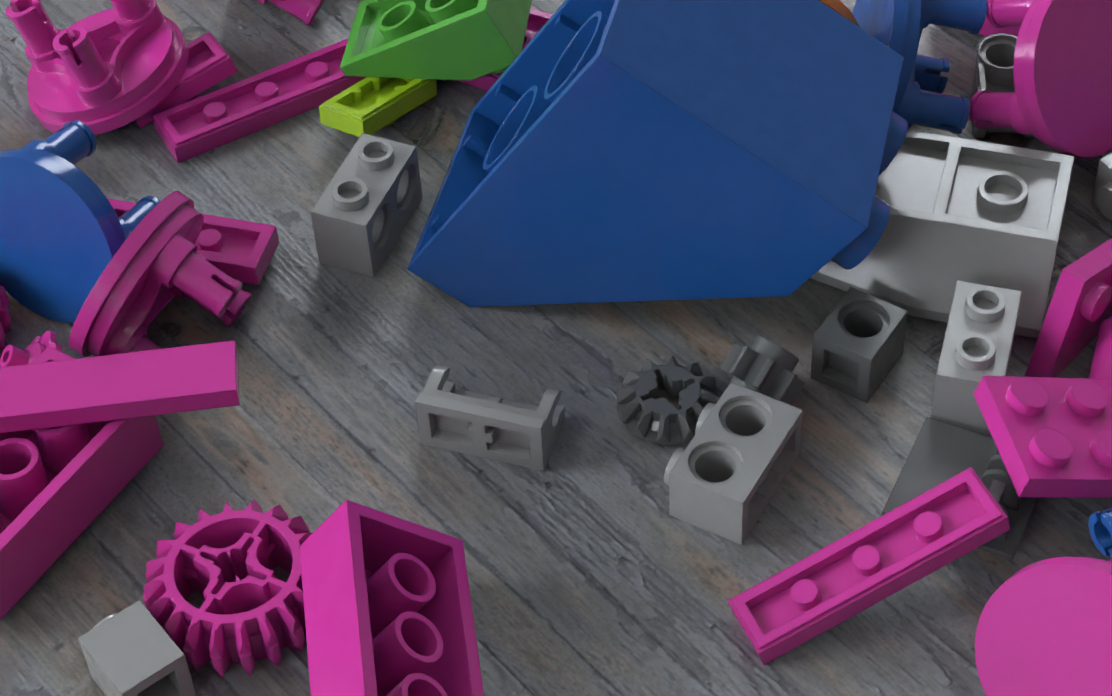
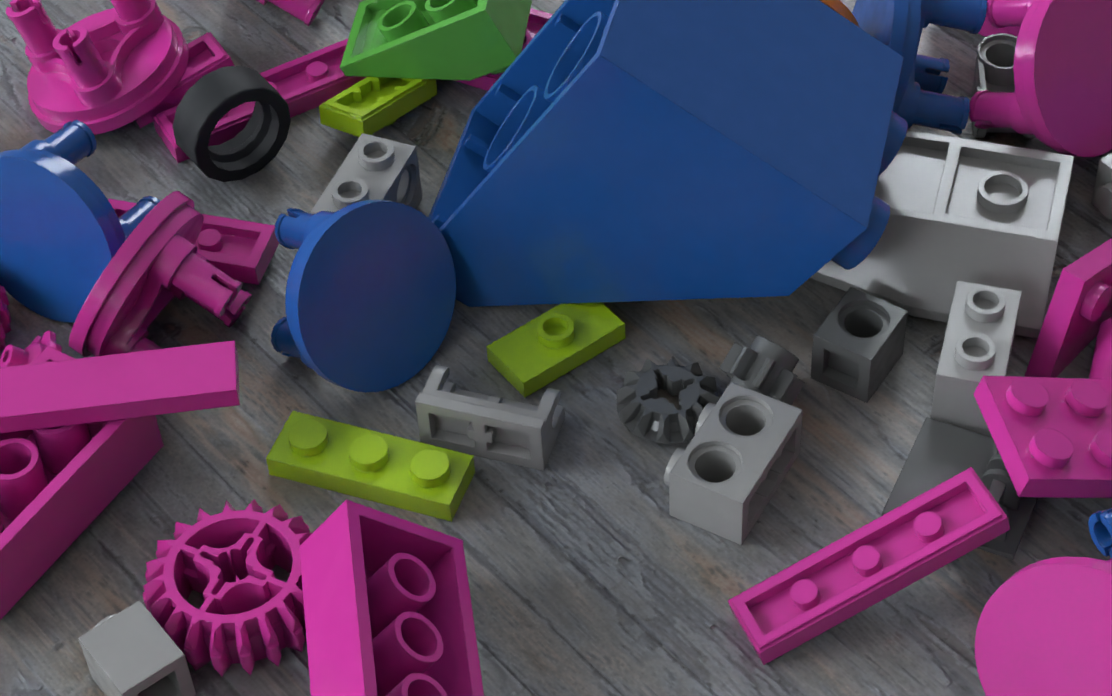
none -> black tyre [173,65,291,182]
none -> lime plate [266,411,475,522]
none -> blue piece [271,199,456,393]
none -> lime plate [486,302,626,398]

